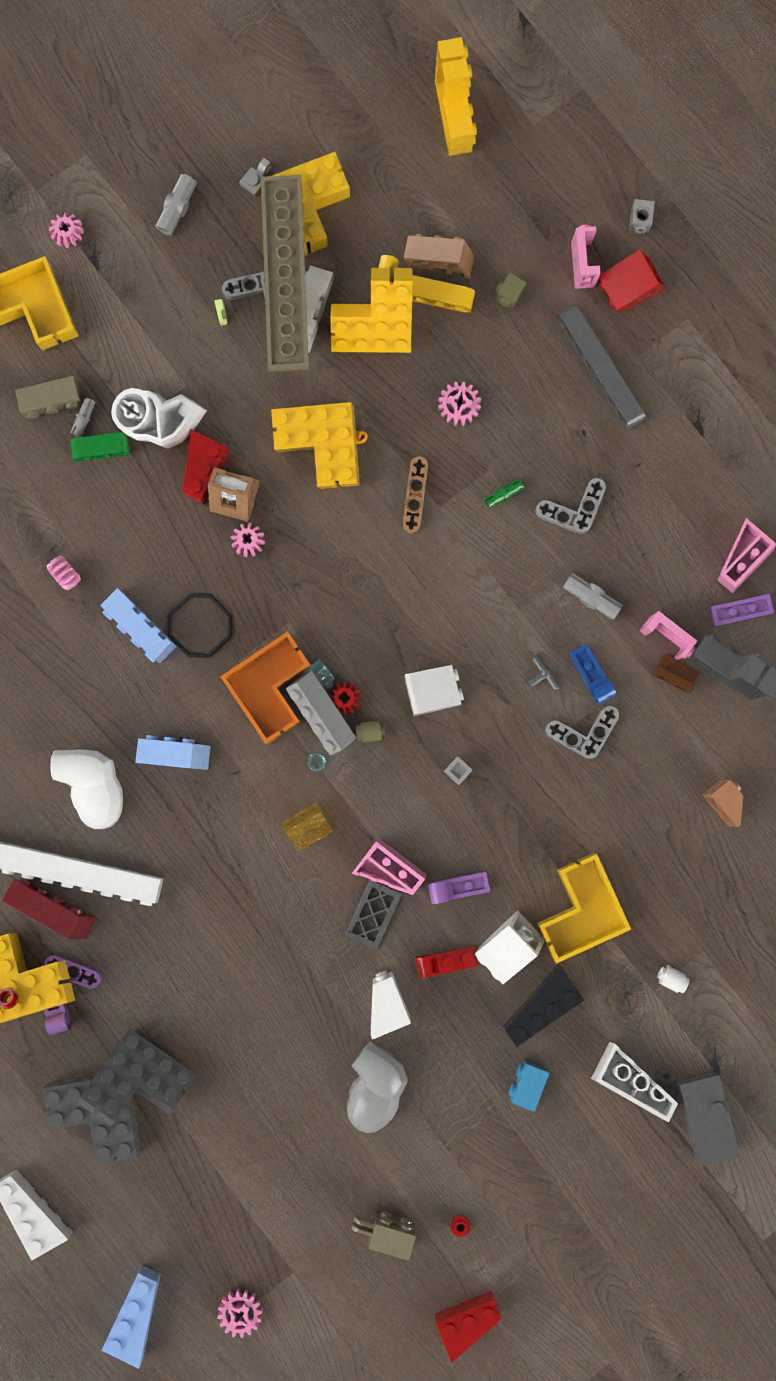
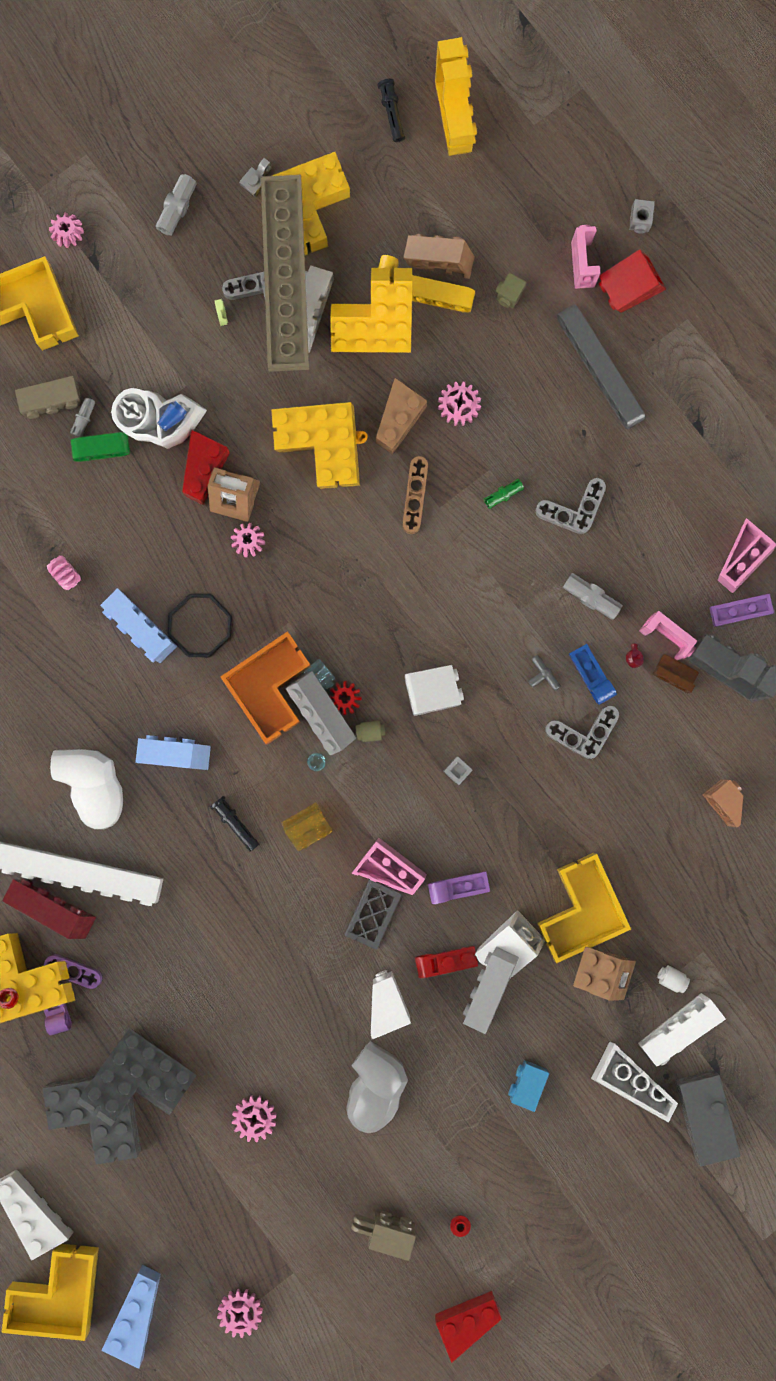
black wedge [503,963,584,1047] -> none
none -> yellow piece [2,1244,99,1341]
none -> blue cone [157,401,187,431]
none -> black pin [210,796,260,852]
none -> bright pink gear [232,1095,277,1142]
none -> medium nougat wedge [376,378,427,454]
none -> black pin [377,78,405,142]
none -> light grey brick [463,947,519,1034]
none -> medium nougat brick [573,946,636,1001]
none -> dark red piece [626,644,644,668]
none -> white wedge [638,993,725,1066]

